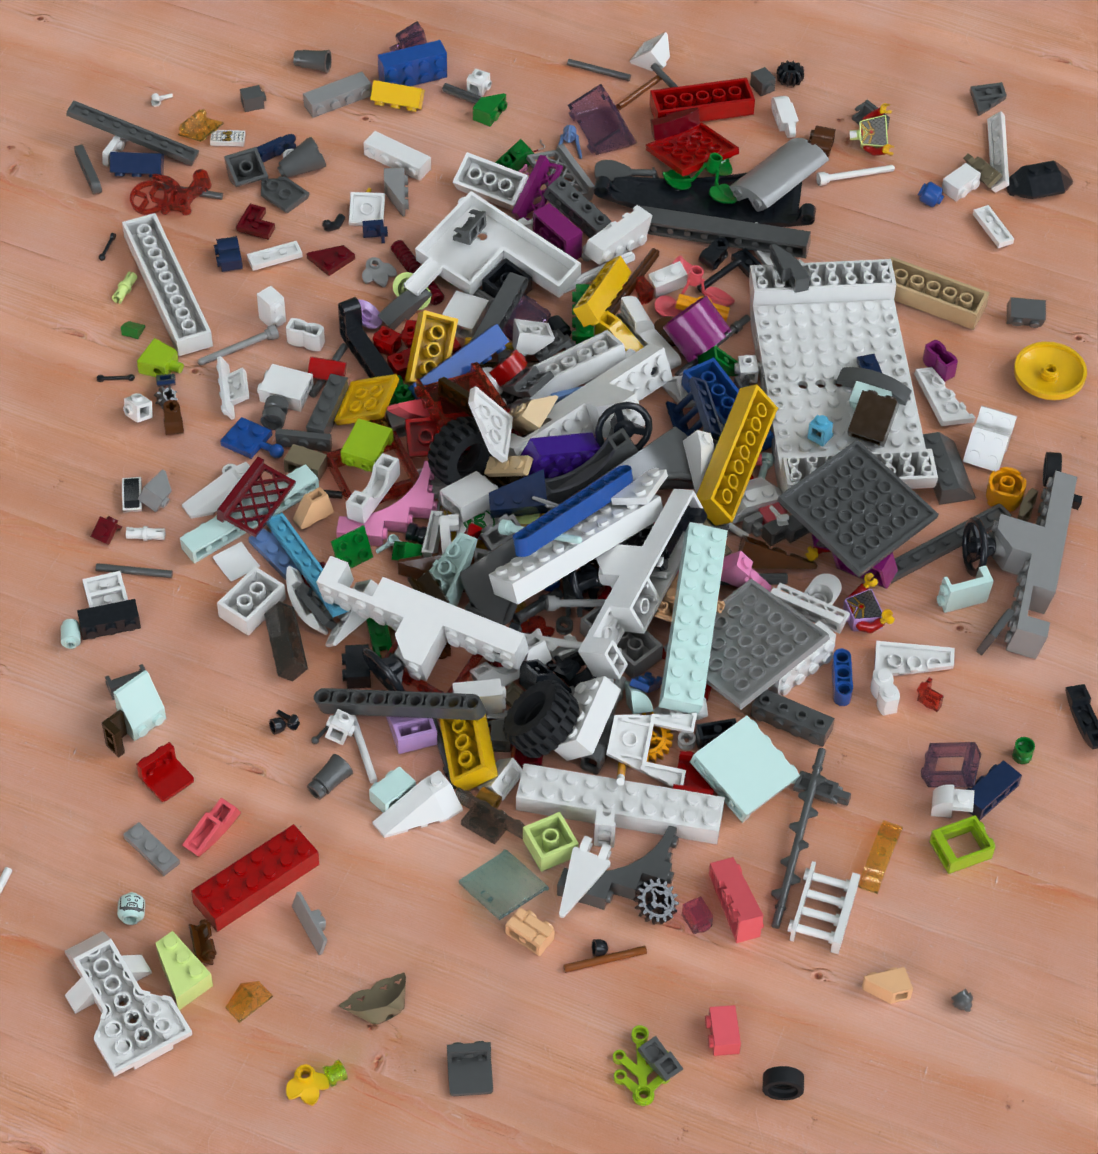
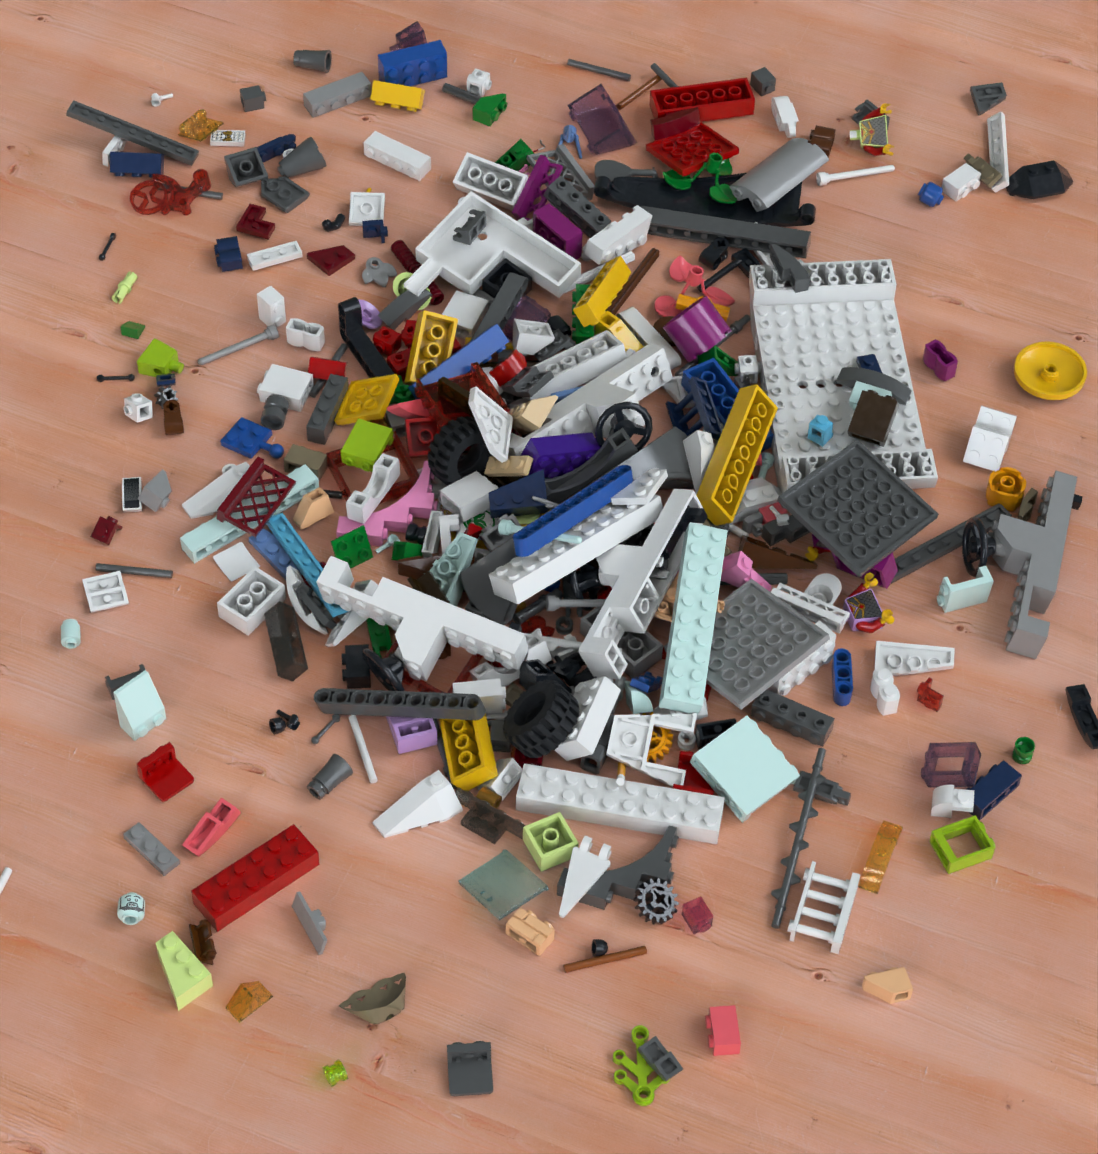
white piece [65,931,192,1077] -> none
dark grey beam [74,144,102,194] -> none
black brick [77,599,141,640] -> none
dark brown panel [102,710,127,758] -> none
white brick [122,213,213,356] -> none
white pin [126,526,166,541] -> none
white bracket [216,356,249,420] -> none
dark grey plate [275,428,332,452] -> none
yellow plate [286,1064,330,1106] -> none
white brick [325,709,356,745] -> none
light aqua brick [369,766,416,813] -> none
light grey slope [384,168,409,217] -> none
white hinge [594,805,616,848] -> none
white brick [620,296,654,334] -> none
white slope [630,32,670,71] -> none
clear red bracket [635,274,654,305] -> none
white brick [648,261,688,298] -> none
coral wedge [709,857,764,943] -> none
black tyre [762,1066,804,1100] -> none
black gear [776,60,804,87] -> none
tan brick [890,257,990,330] -> none
white wing [914,367,976,426] -> none
dark grey slope [923,432,976,505] -> none
dark grey plate [951,989,973,1012] -> none
white plate [973,205,1014,248] -> none
dark grey tile [976,608,1015,655] -> none
dark grey brick [1006,297,1046,328] -> none
black tyre [1043,452,1062,487] -> none

